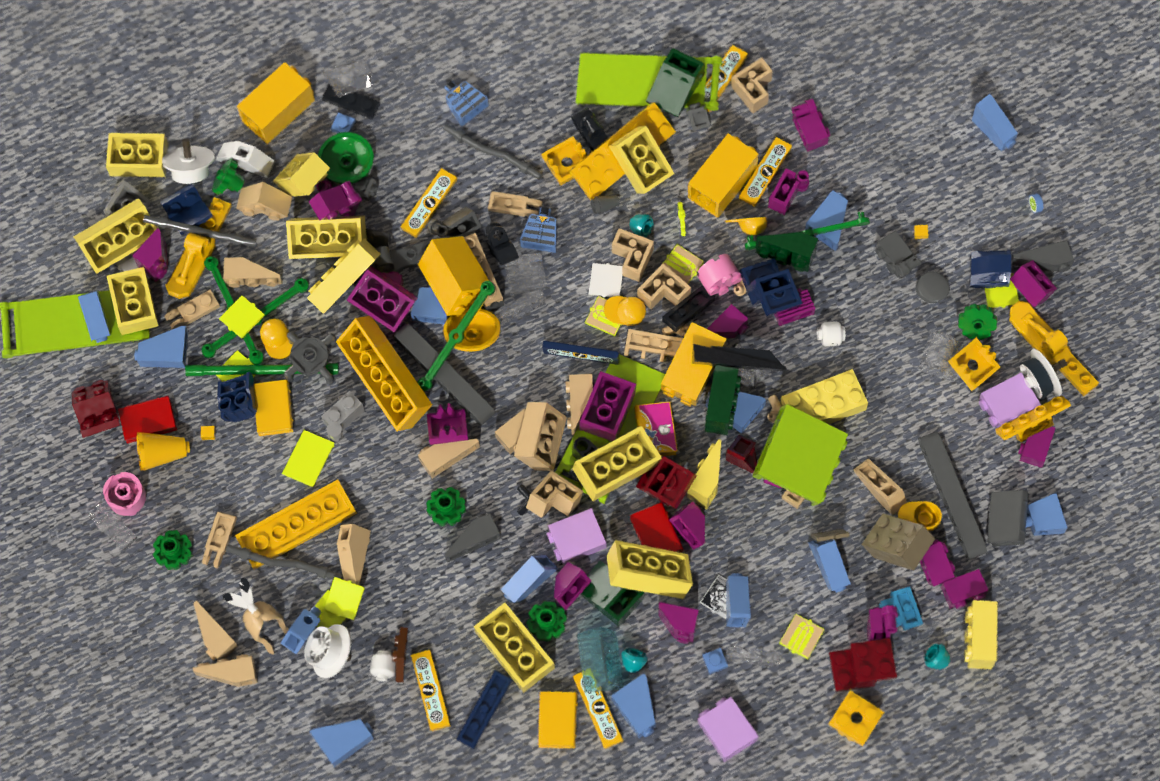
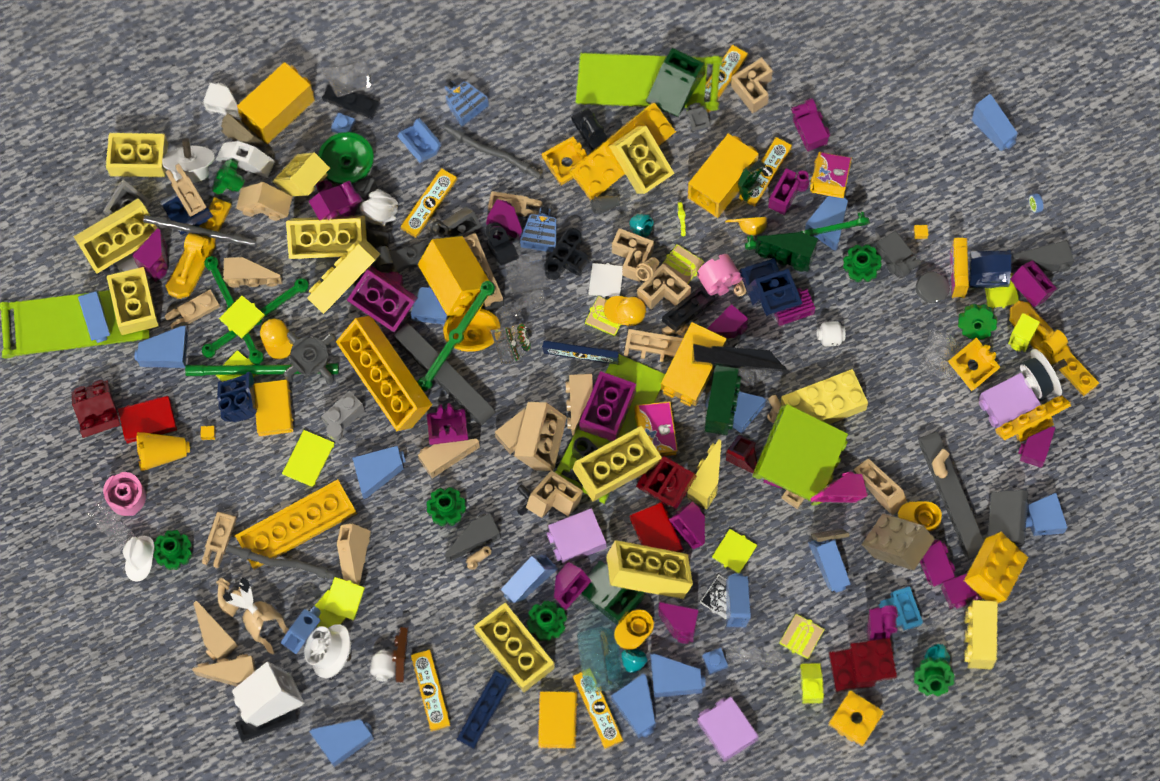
none -> white piece [123,536,155,582]
none -> tan hinge [165,163,206,217]
none -> white slope [203,83,241,119]
none -> tan plant [216,578,242,617]
none -> dark tan slope [221,113,266,147]
none -> white slope [232,661,304,726]
none -> black plate [235,709,299,742]
none -> medium blue slope [353,446,406,499]
none -> white hair [360,189,398,227]
none -> medium blue bracket [397,118,441,163]
none -> tan arm [466,546,491,570]
none -> magenta slope [486,199,522,241]
none -> clear torso [491,323,532,365]
none -> black piece [544,228,591,280]
none -> yellow cap [614,609,654,650]
none -> tan cone [636,257,659,281]
none -> medium blue slope [651,654,706,697]
none -> neon yellow piece [712,529,757,573]
none -> dark green slope [738,160,766,202]
none -> neon yellow slope [800,663,824,704]
none -> piece [810,152,852,198]
none -> dark pink slope [811,472,867,503]
none -> green plant [843,244,882,282]
none -> green plant [913,657,955,696]
none -> tan arm [932,449,950,478]
none -> yellow piece [950,238,969,298]
none -> yellow brick [964,532,1028,604]
none -> neon yellow slope [1008,313,1040,352]

